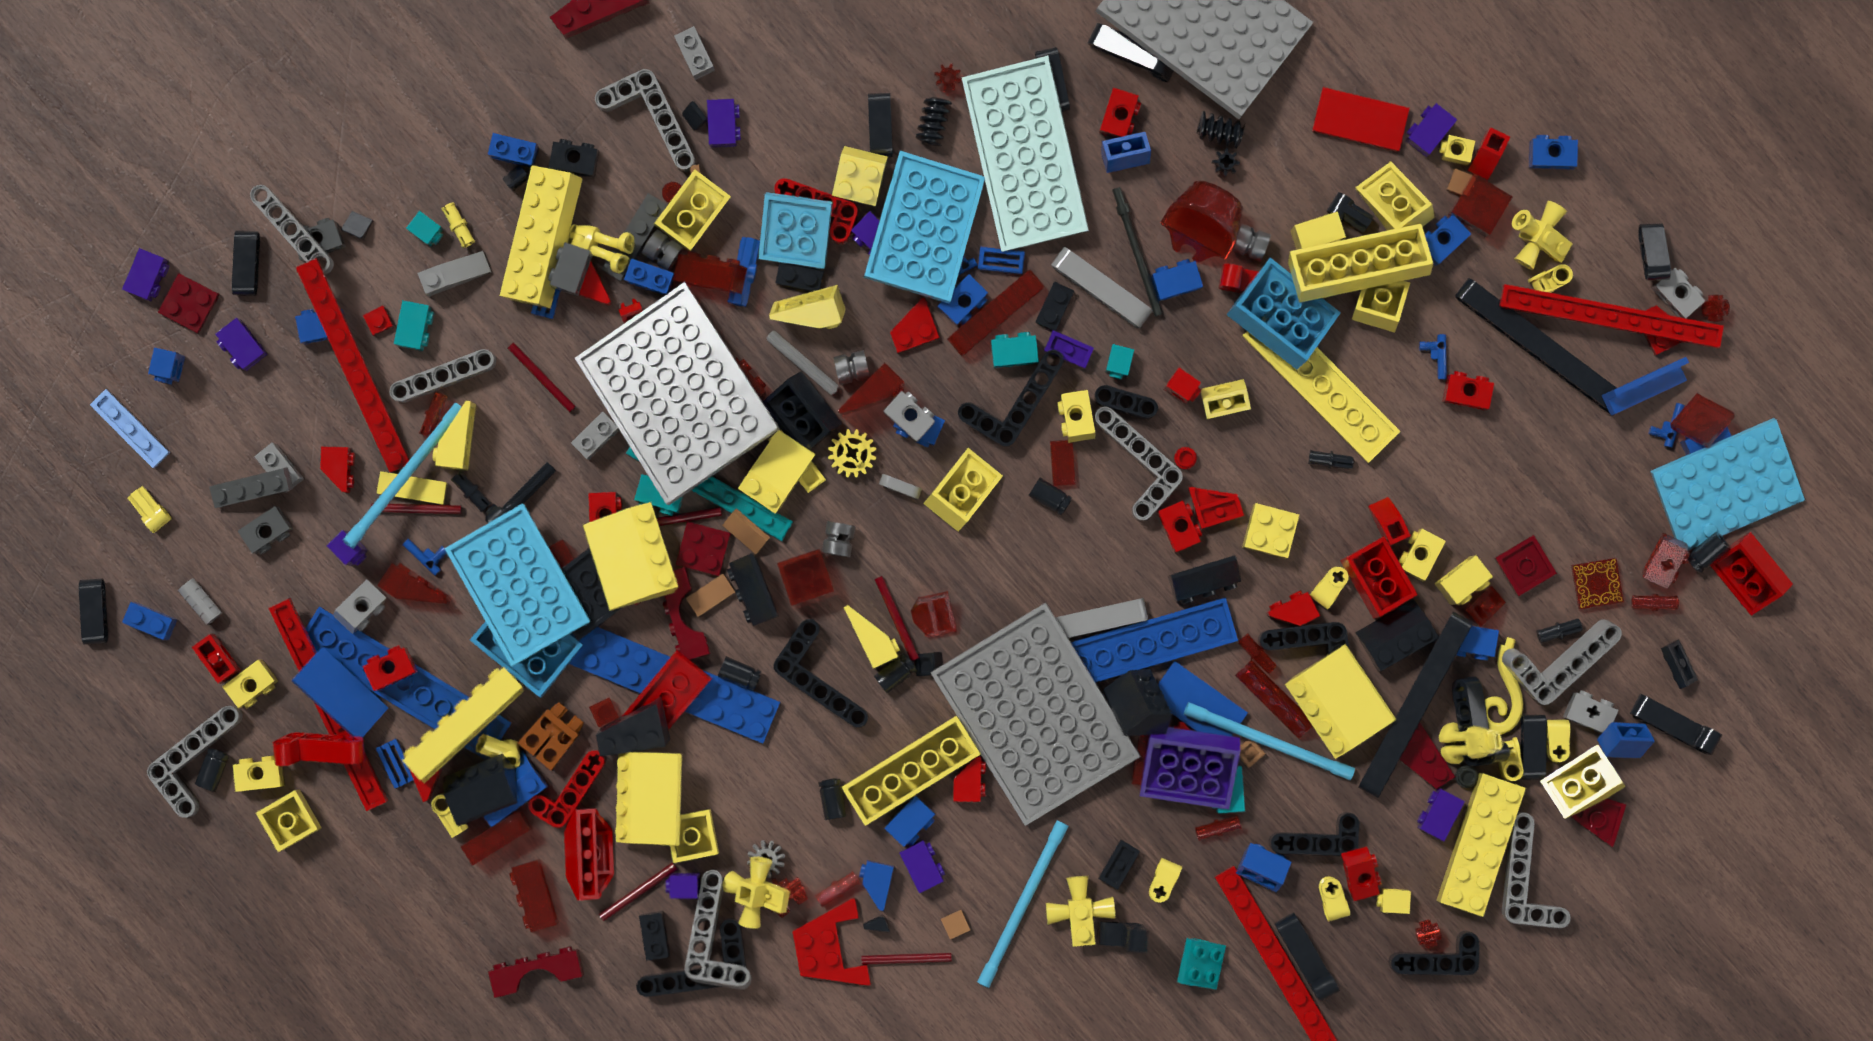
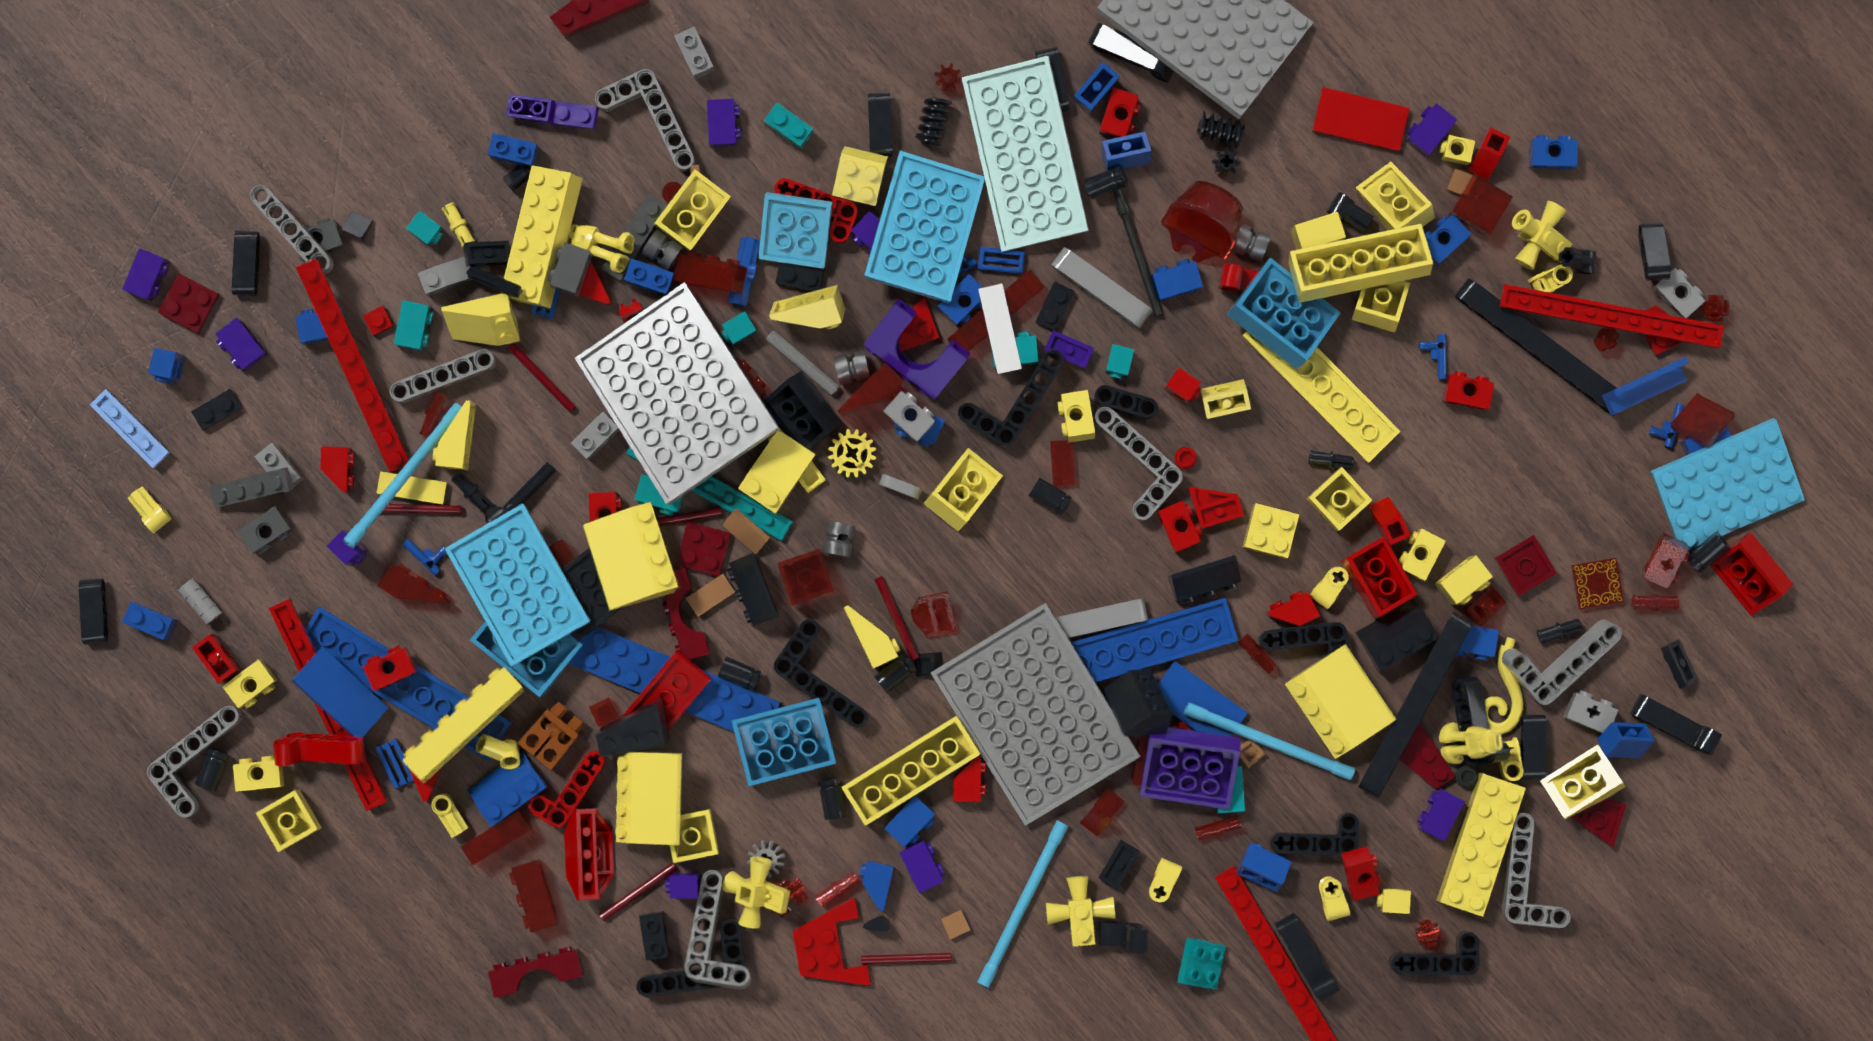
light grey brick [333,580,386,634] -> none
black slope [443,754,517,826] -> none
black brick [549,139,599,178] -> none
black slope [682,101,707,131] -> none
clear red plate [1235,660,1313,738] -> none
light yellow piece [1546,720,1570,763] -> none
none -> black plate [191,389,242,431]
none -> light yellow slope [441,293,520,346]
none -> black plate [463,241,510,267]
none -> black axle [466,266,523,298]
none -> dark purple slope [506,94,599,130]
none -> teal brick [721,311,757,346]
none -> dark azure slope [732,698,837,786]
none -> teal brick [764,103,814,150]
none -> dark purple arch [864,298,970,399]
none -> white sticker [978,284,1022,374]
none -> blue brick [1073,62,1120,114]
none -> clear red slope [1080,788,1125,837]
none -> black piece [1084,166,1128,199]
none -> light yellow brick [1306,467,1372,532]
none -> black piece [1559,247,1596,275]
none -> clear red plant [1594,328,1619,352]

